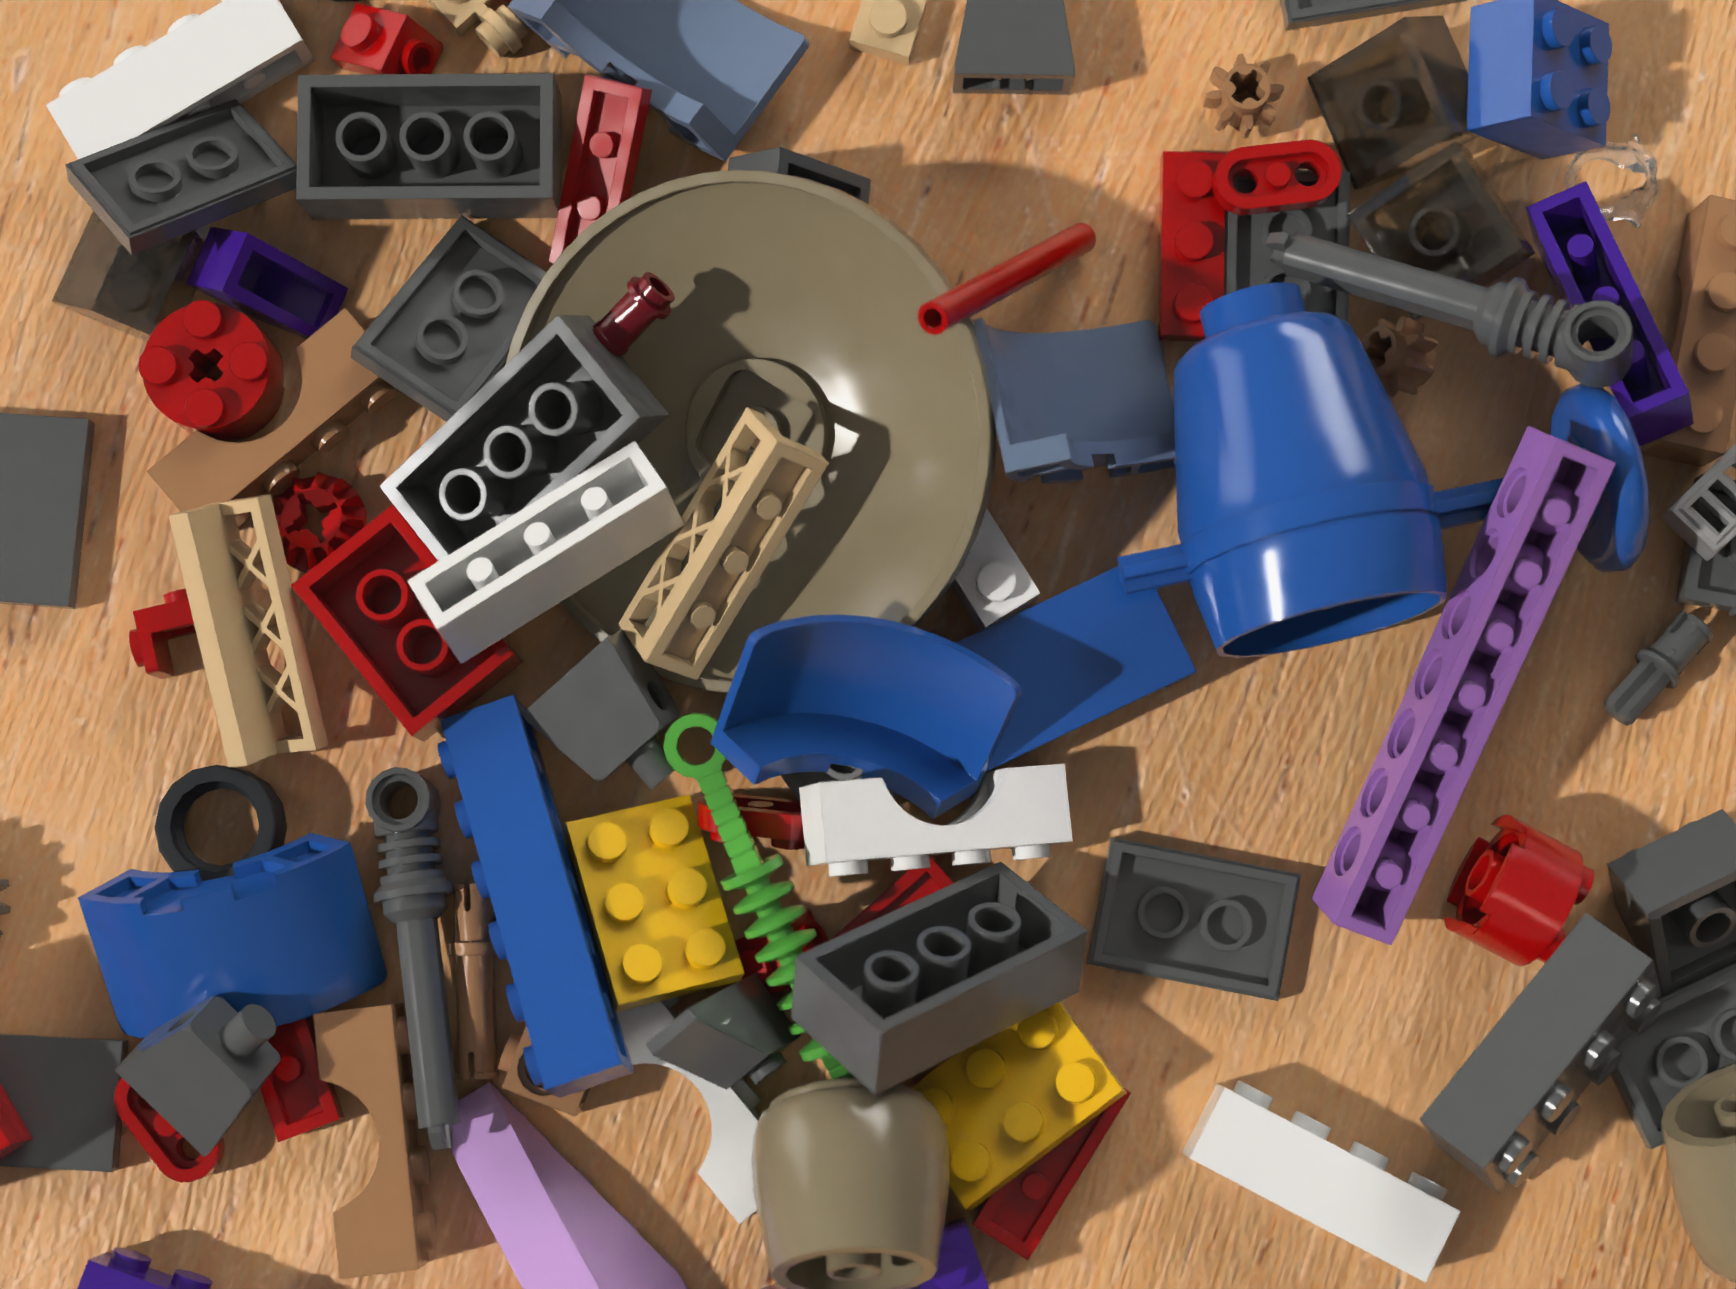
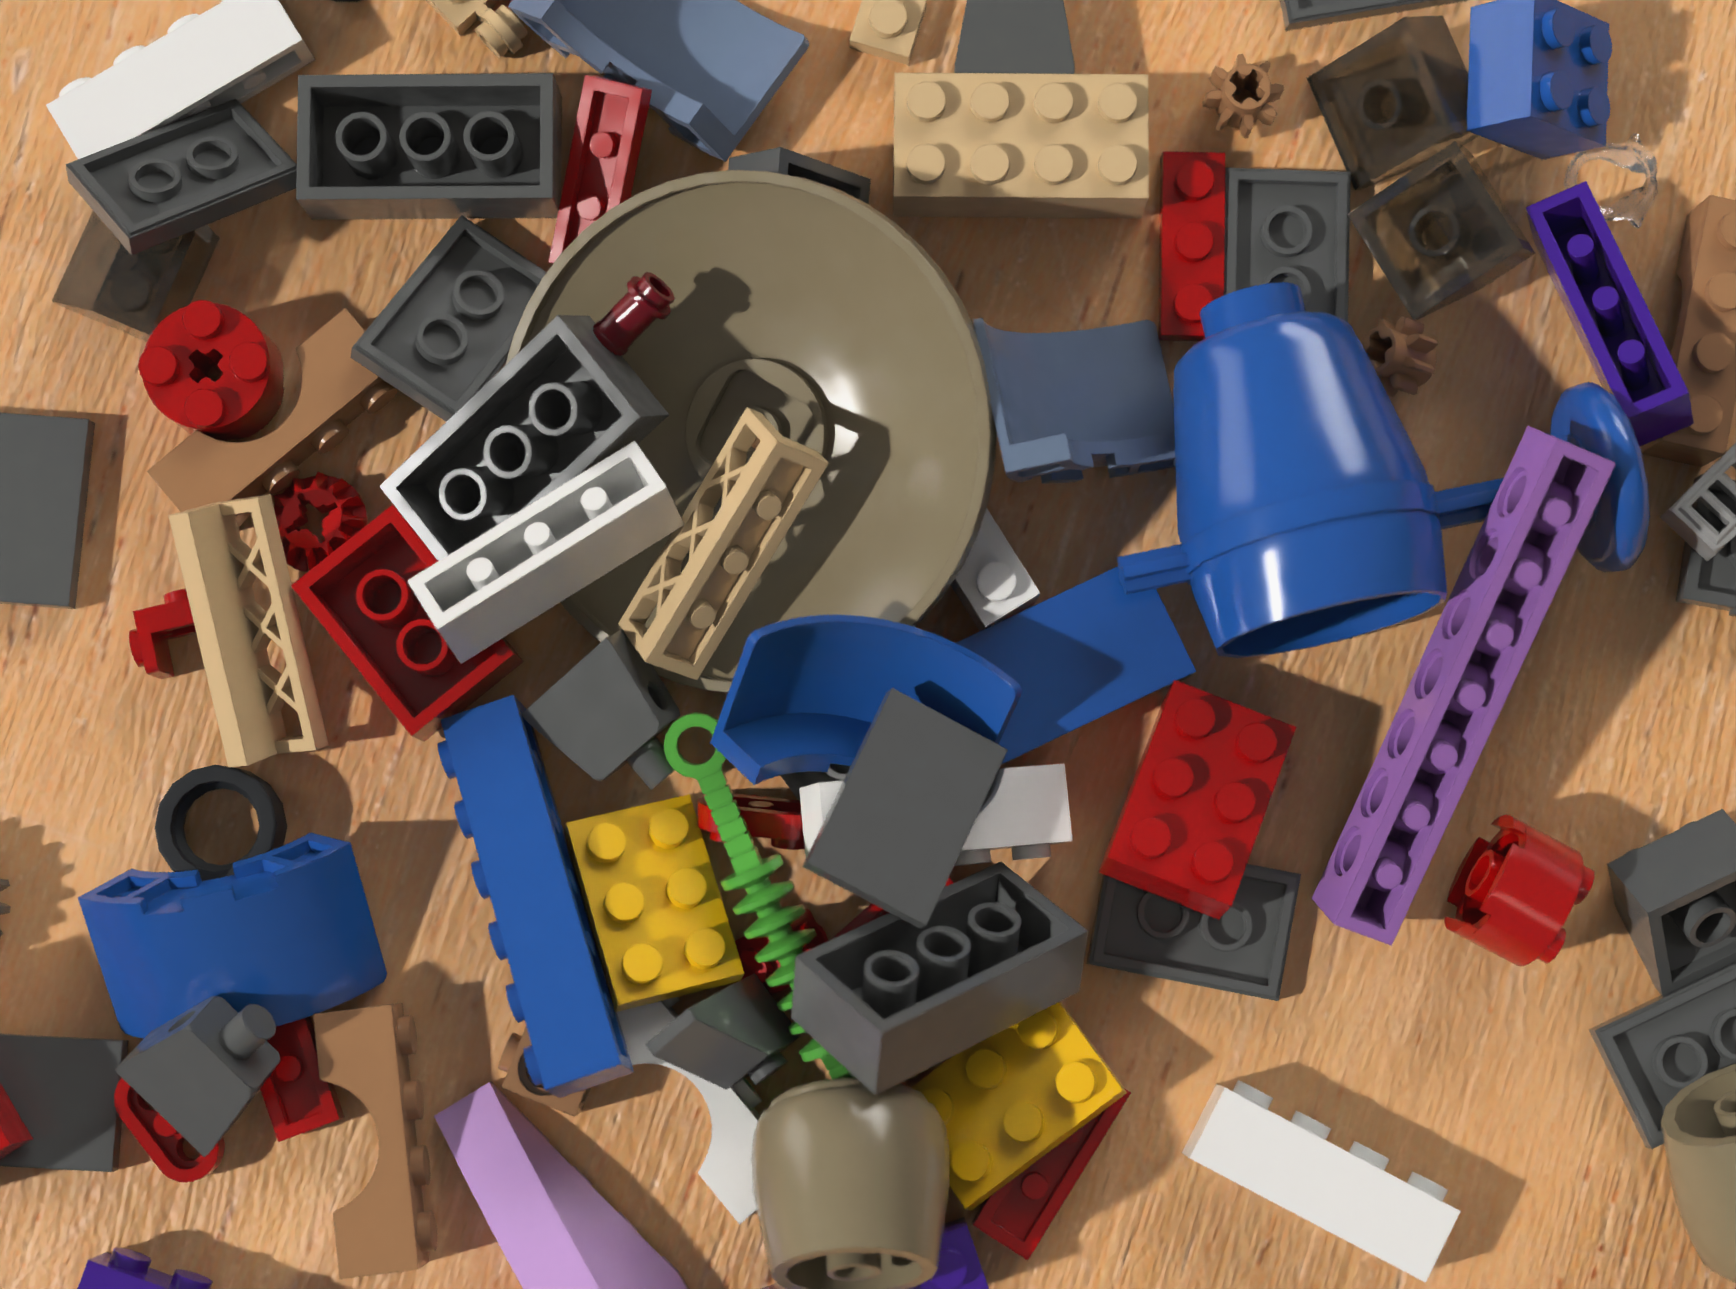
dark purple slope [186,227,349,339] -> none
red bracket [330,3,443,74] -> none
dark grey piece [365,767,461,1150] -> none
medium nougat pin [449,883,499,1080] -> none
red piece [918,222,1096,335] -> none
red plate [1212,139,1342,215] -> none
dark grey piece [1265,232,1633,388] -> none
dark grey brick [1419,913,1662,1195] -> none
dark grey axle [1604,611,1713,726] -> none
none -> dark grey tile [802,688,1008,928]
none -> tan brick [893,73,1149,218]
none -> red brick [1098,680,1296,920]

